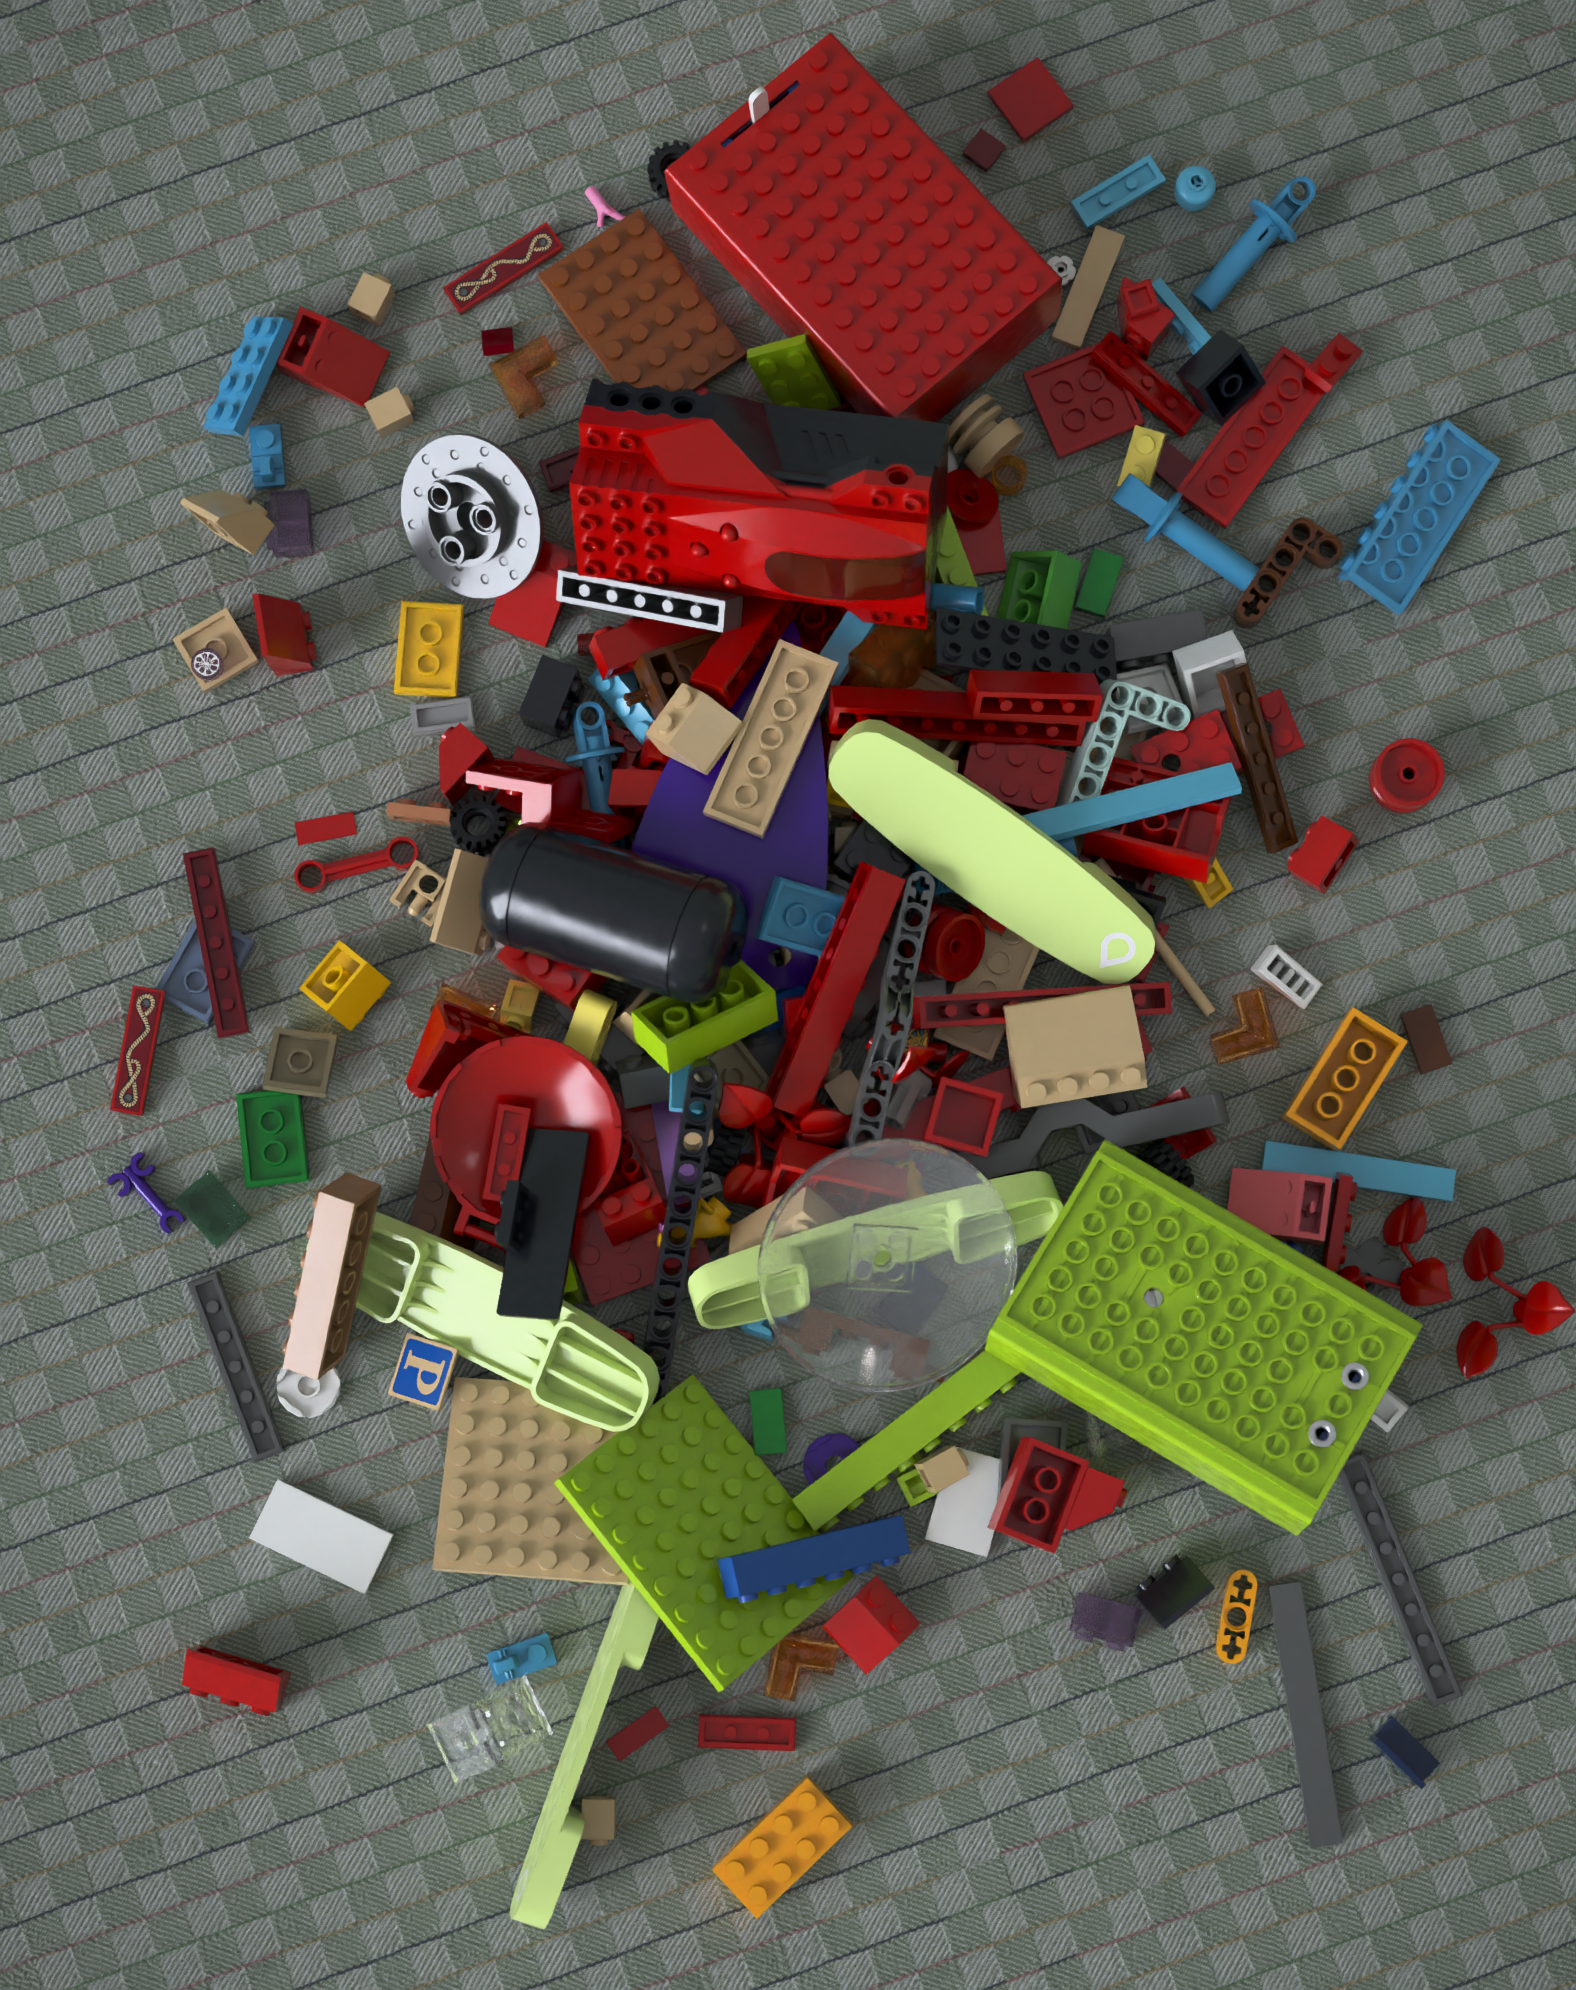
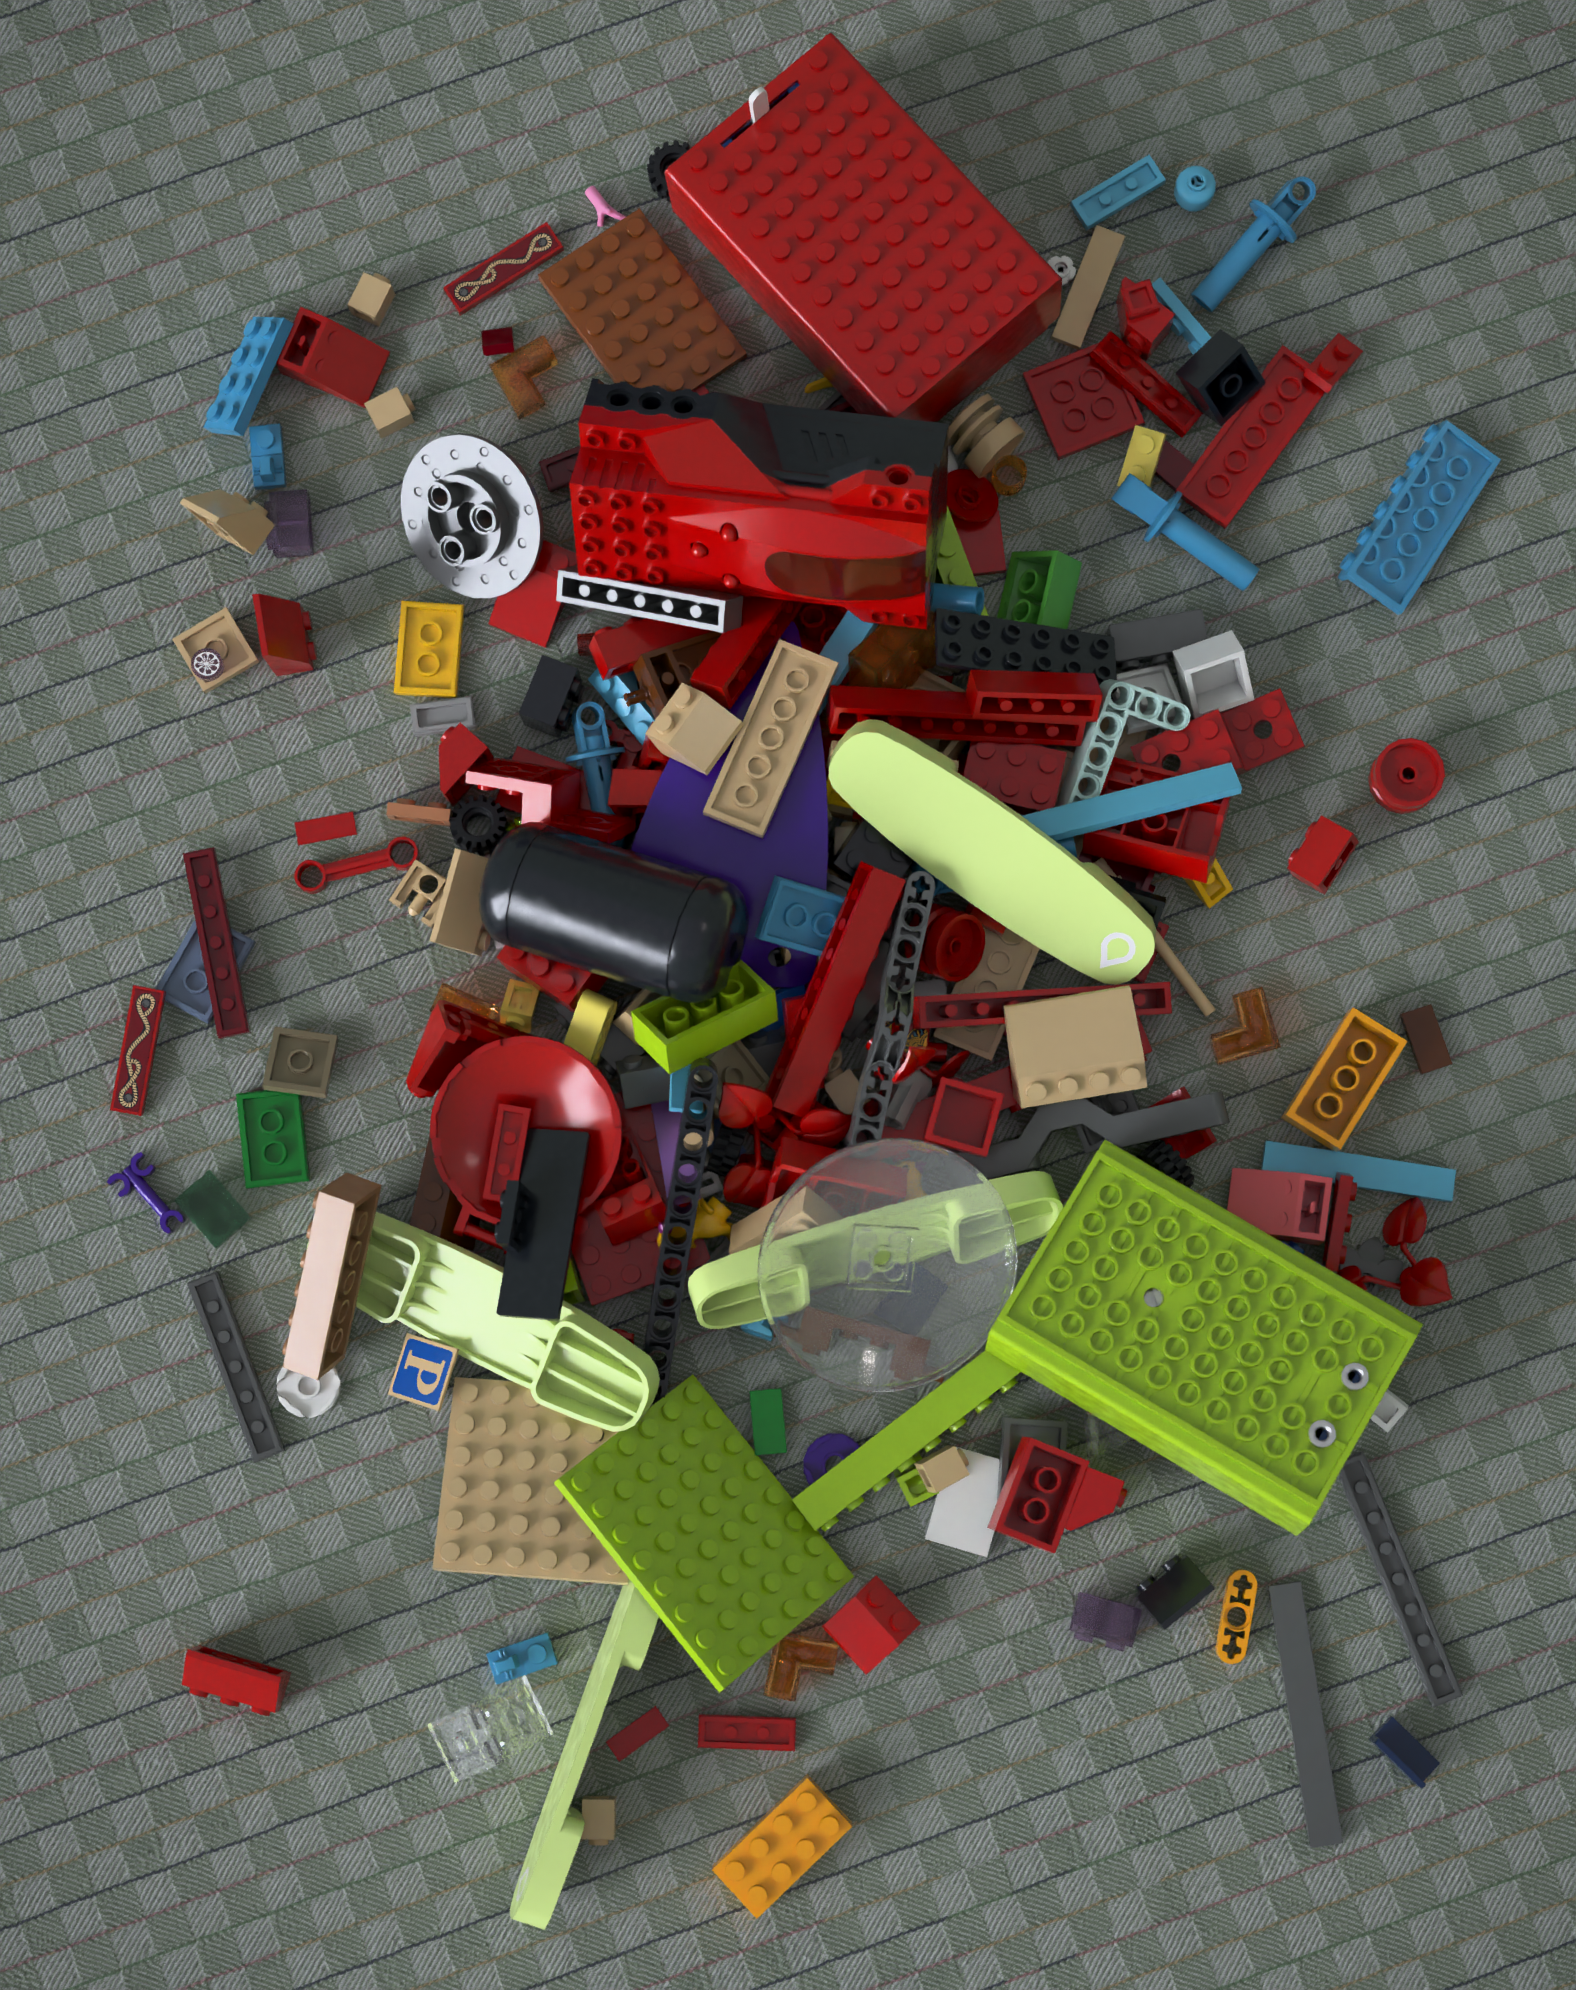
white tile [249,1479,394,1594] -> none
yellow slope [299,940,392,1031] -> none
blue brick [717,1515,911,1603] -> none
lime plate [747,334,841,410] -> none
dark red tile [962,128,1006,173] -> none
red tile [987,57,1074,143] -> none
green tile [1075,548,1124,618] -> none
reddish brown tile [1216,663,1299,854] -> none
reddish brown beam [1233,517,1343,629] -> none
white slope [1250,945,1323,1009] -> none
red plant [1456,1227,1575,1379] -> none

